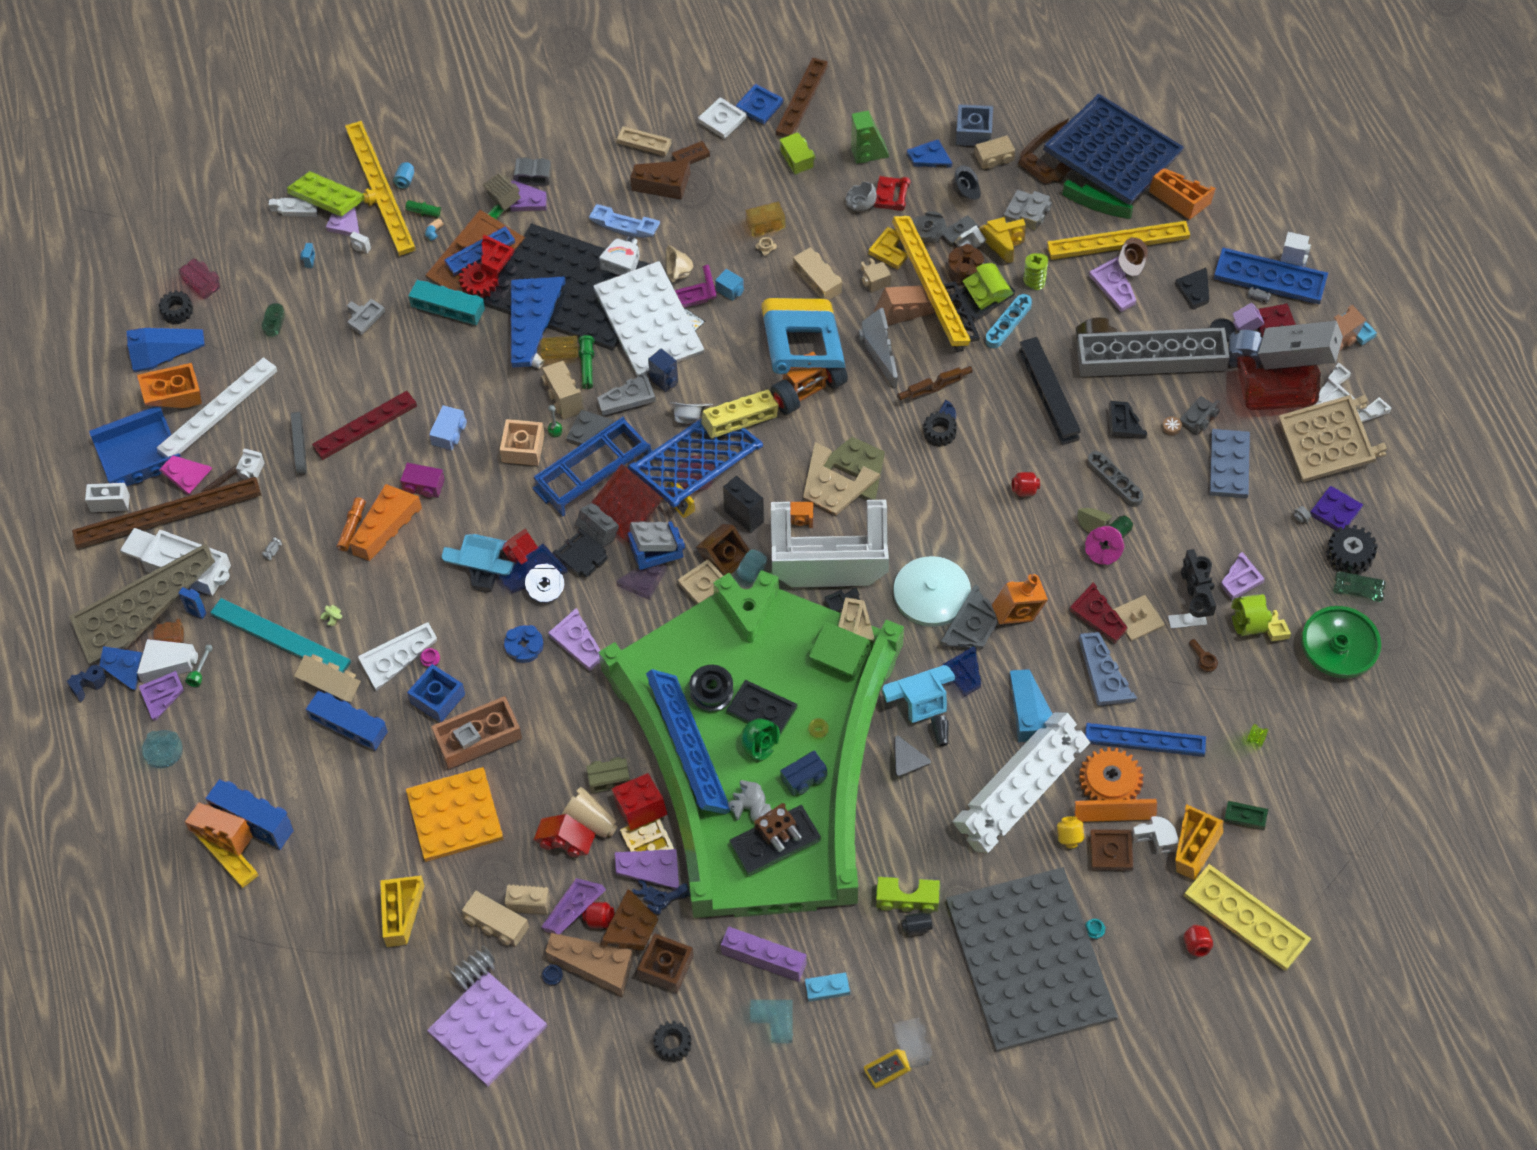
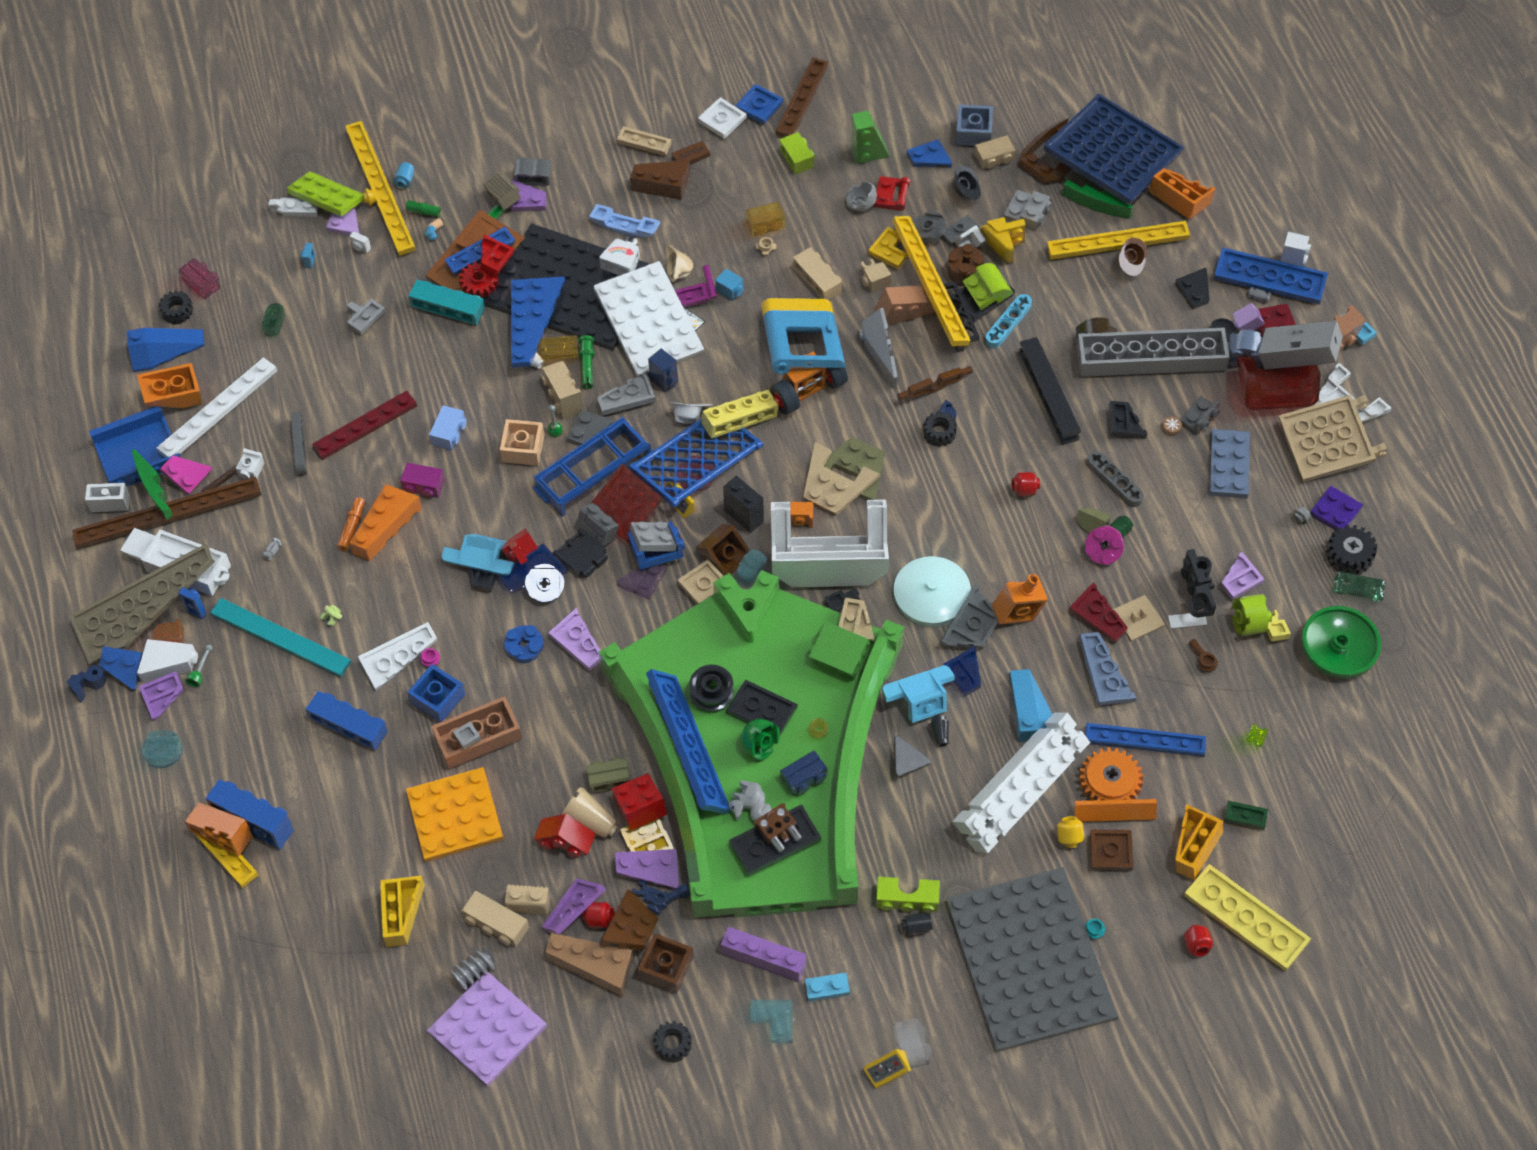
tan brick [294,654,361,702] -> none
dark blue plate [542,965,563,985] -> none
lime piece [1023,253,1048,290] -> none
lavender wing [1089,256,1136,312] -> none
white brick [1132,816,1179,854] -> none
none -> green slope [132,449,173,520]

